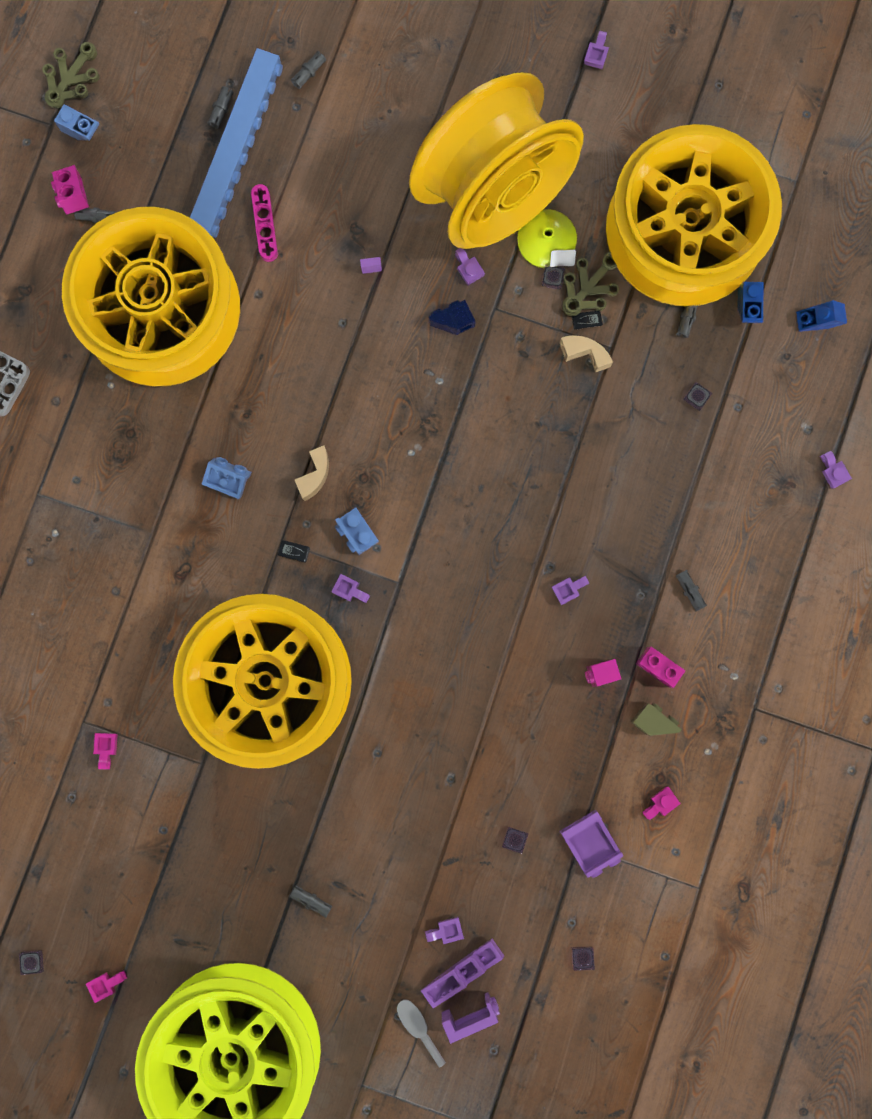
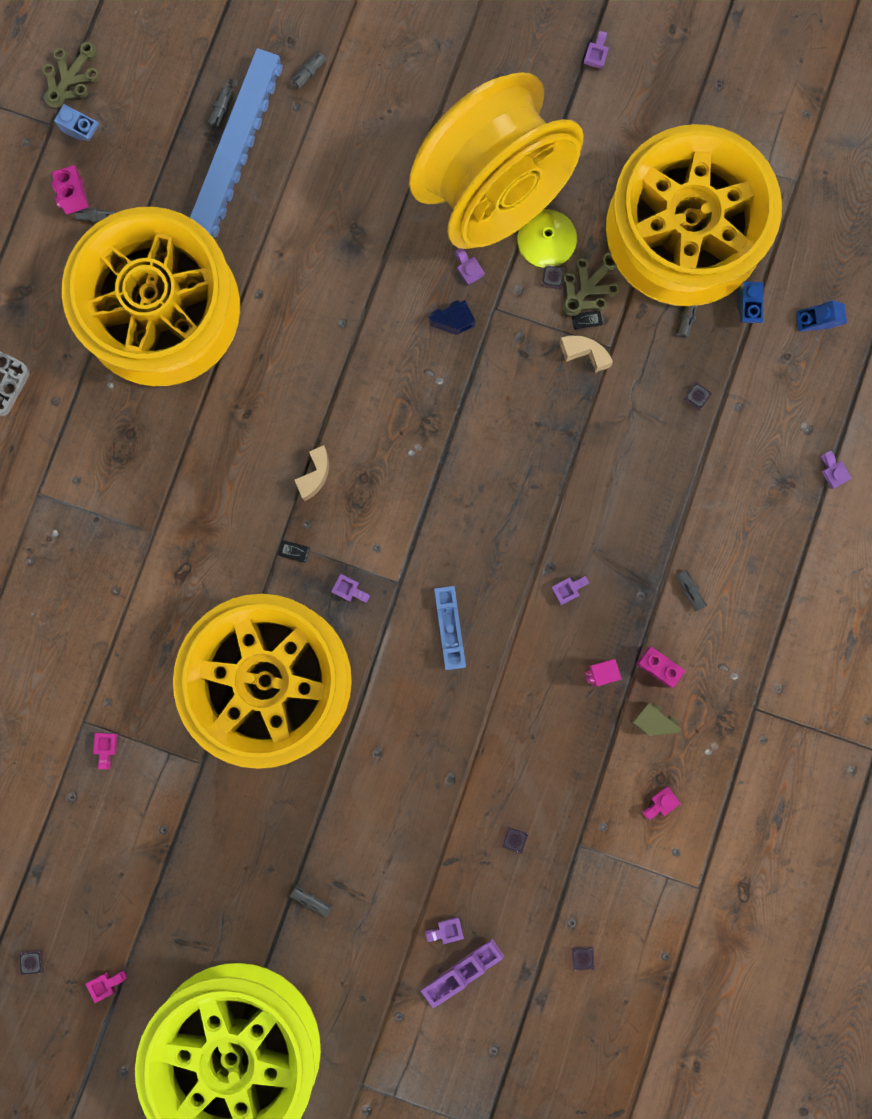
medium blue bracket [202,457,252,499] -> none
dark pink beam [251,184,278,262] -> none
medium blue bracket [334,508,379,555] -> none
medium lavender tile [360,257,382,274] -> none
light grey piece [397,1000,446,1068] -> none
medium lavender panel [442,992,500,1044] -> none
white sticker [550,250,576,267] -> none
medium lavender panel [560,810,623,878] -> none
none -> medium blue slope [434,586,466,670]

